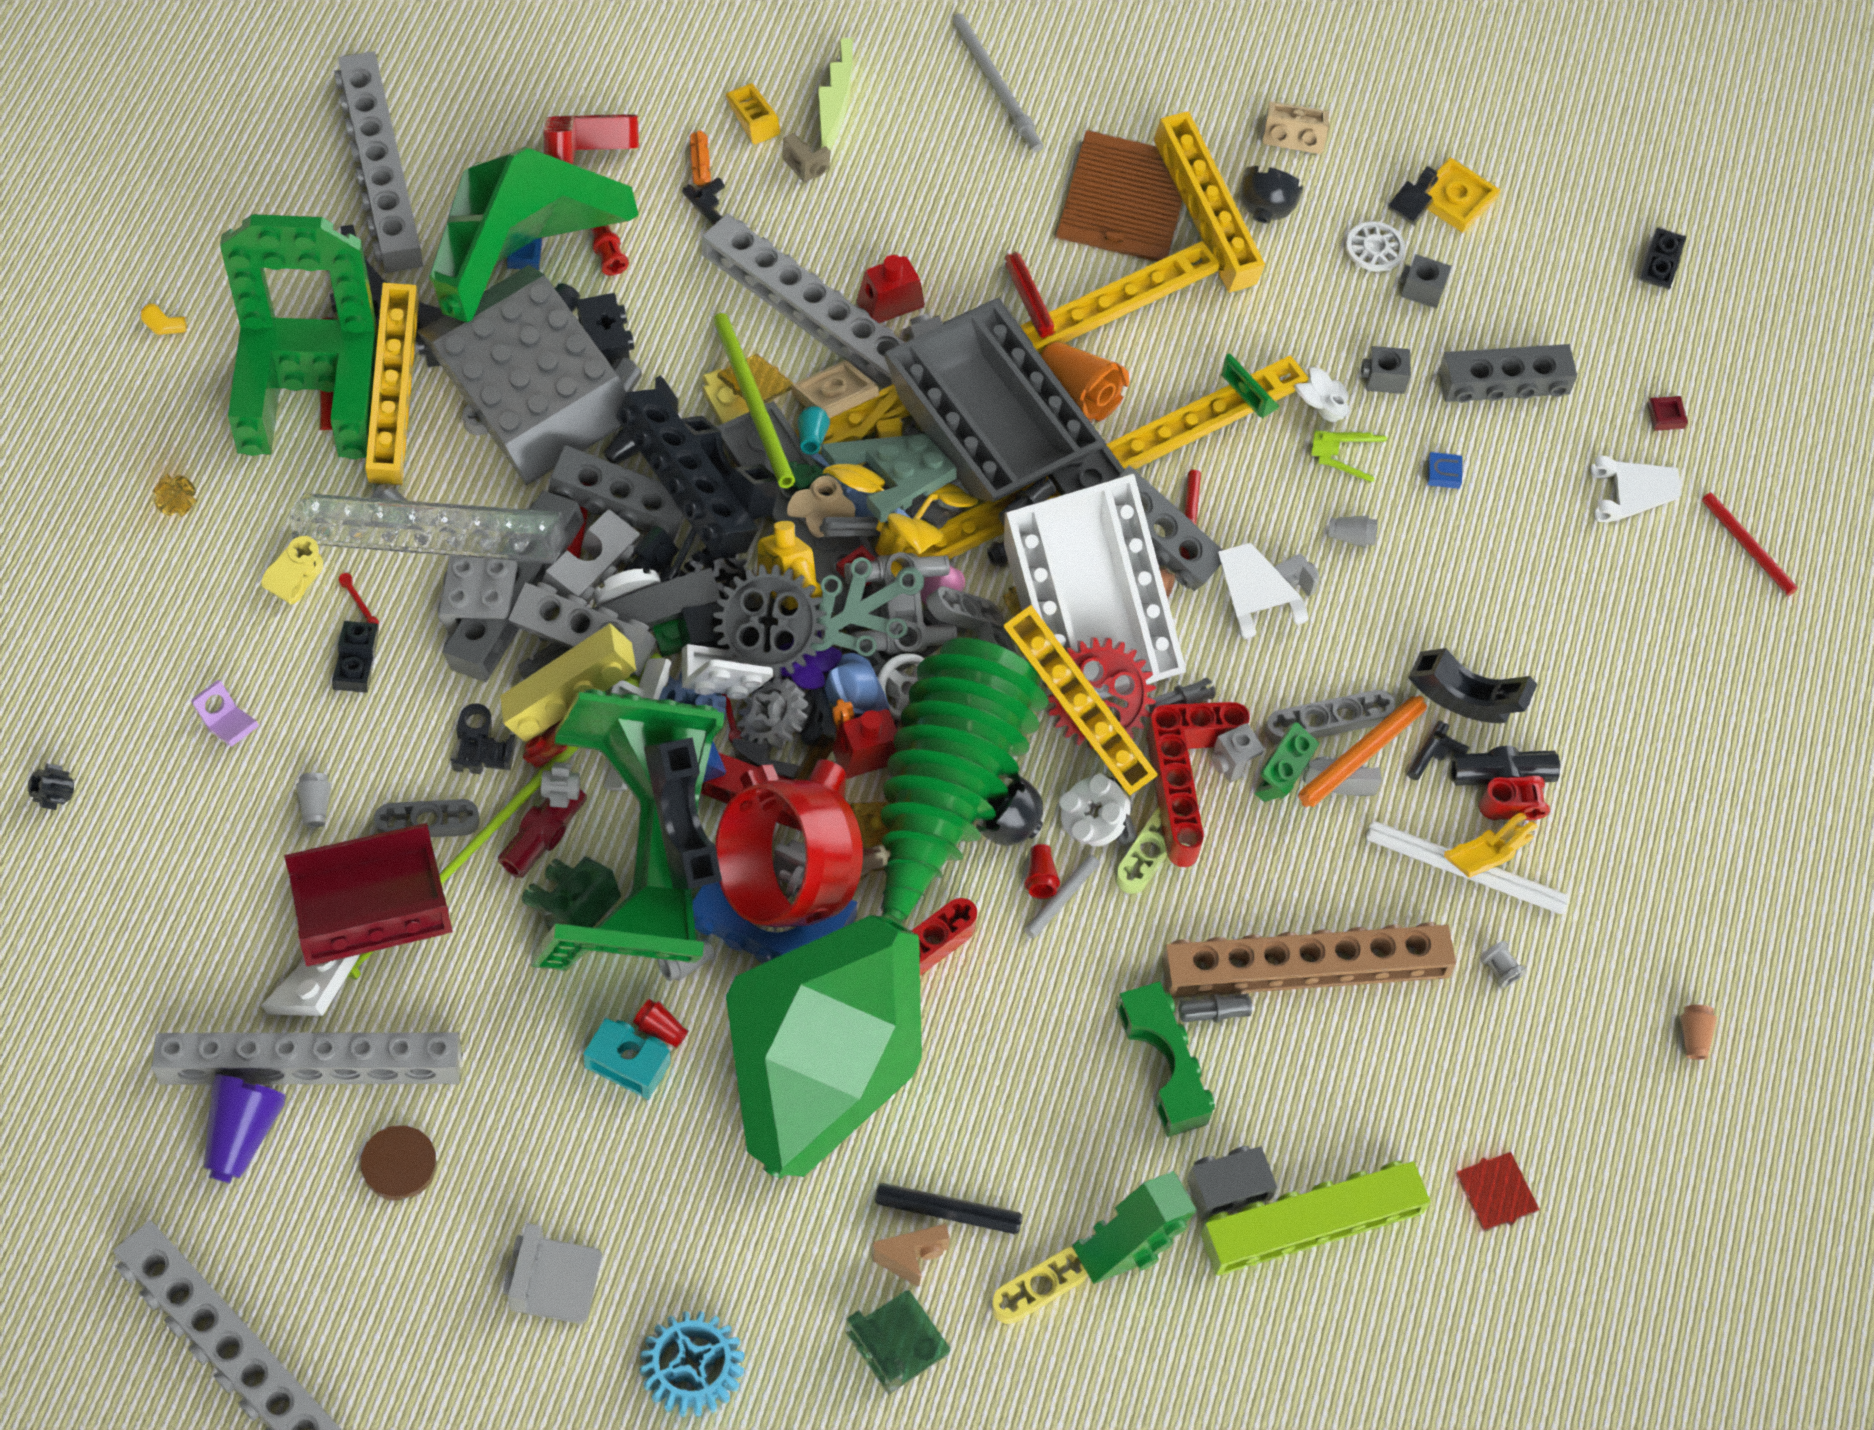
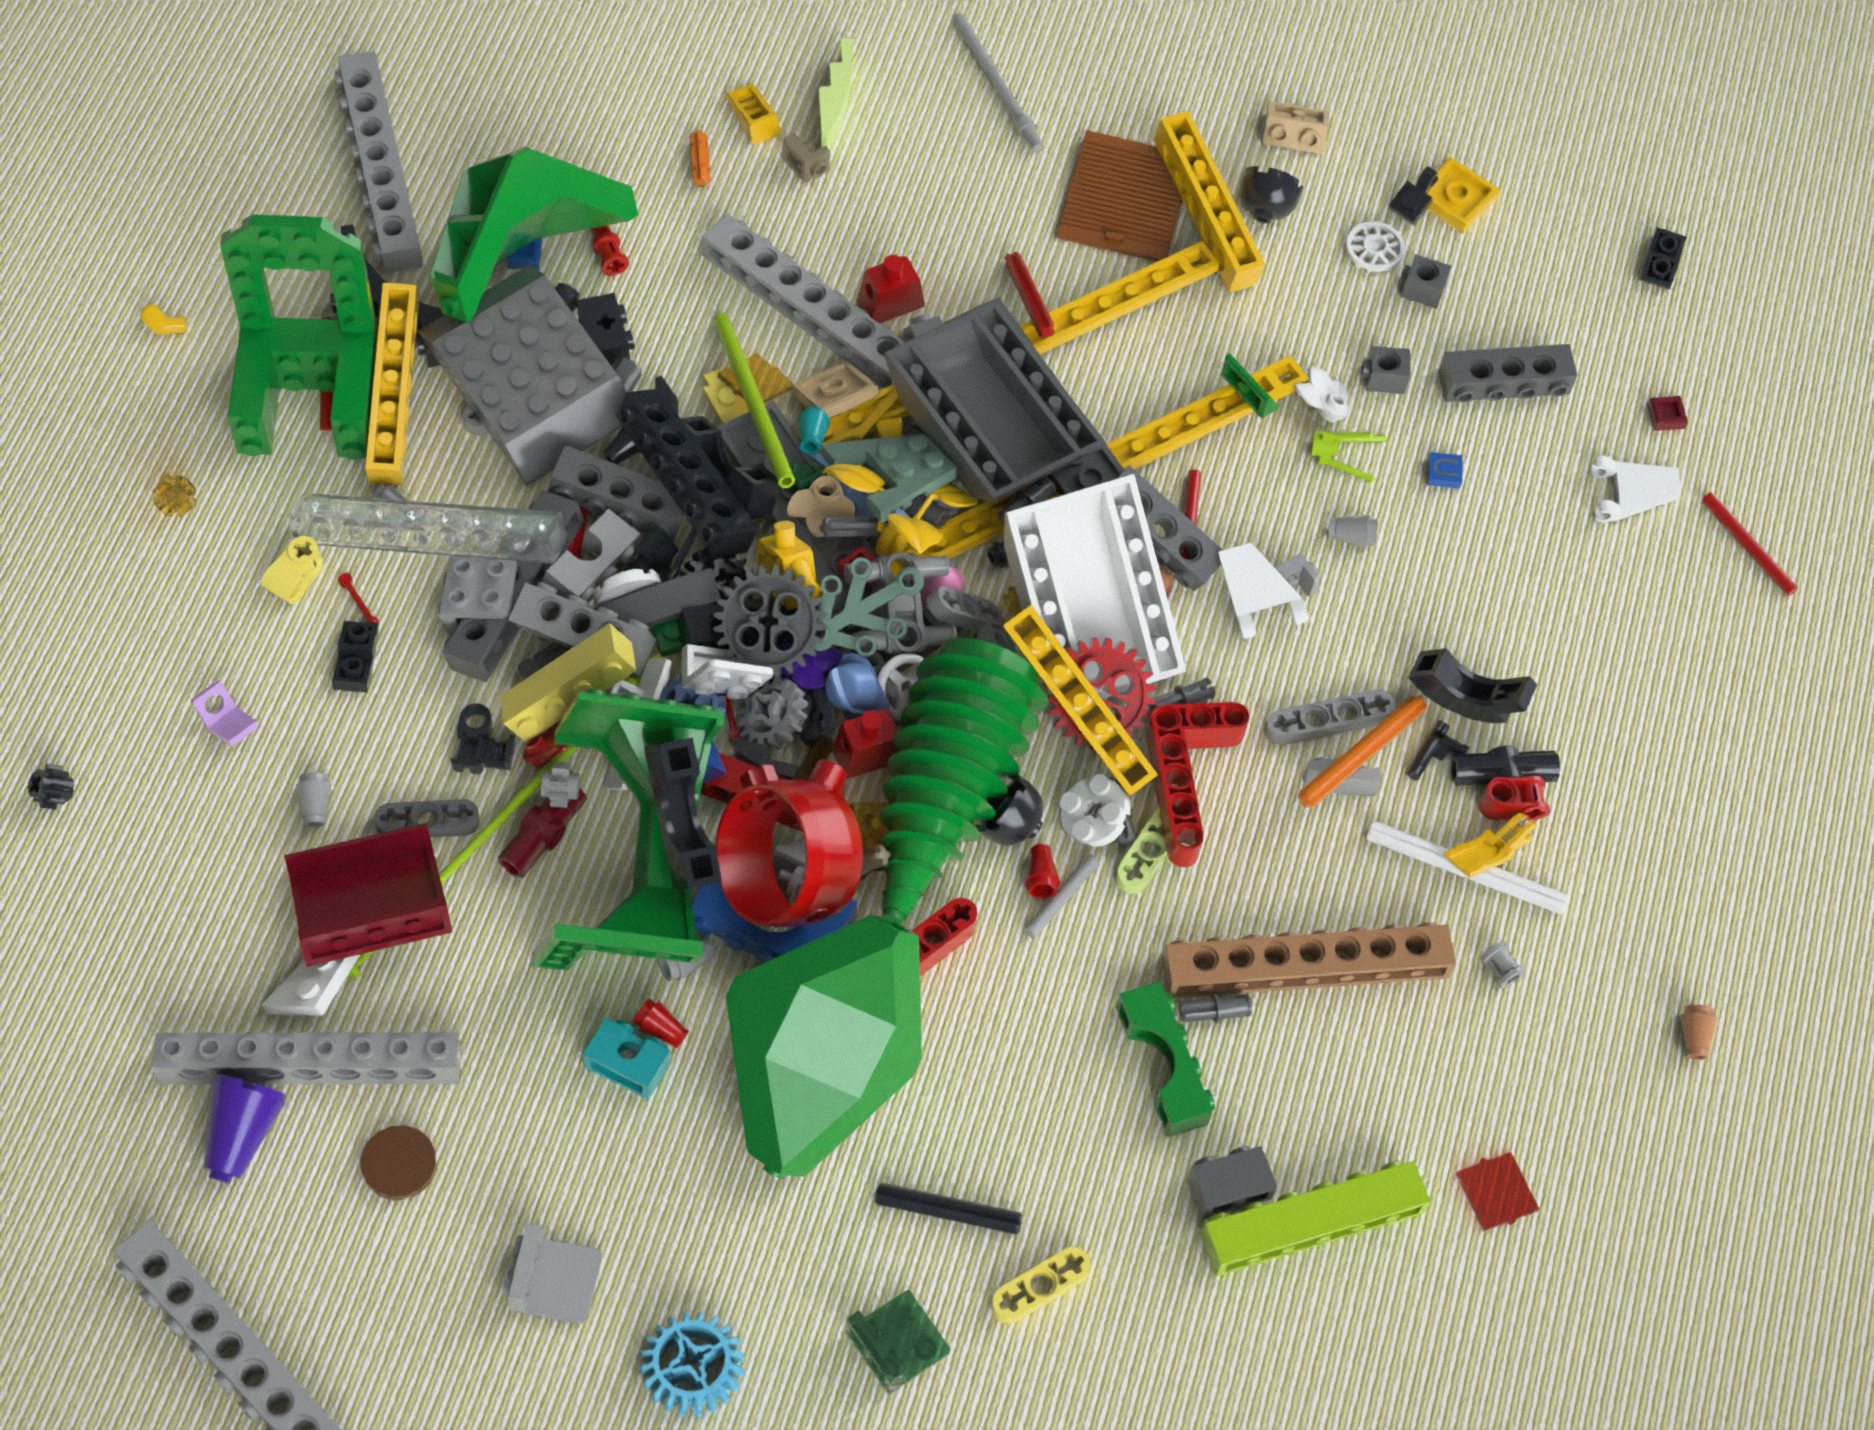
clear green brick [522,856,621,931] -> none
beam [543,114,639,164] -> none
black hose [682,177,725,225] -> none
orange axle [832,699,854,737] -> none
medium nougat slope [871,1224,950,1287] -> none
orange cone [1041,342,1129,423] -> none
green wedge [1072,1171,1197,1284] -> none
light grey bracket [1212,724,1264,783] -> none
green bracket [1254,722,1320,802] -> none

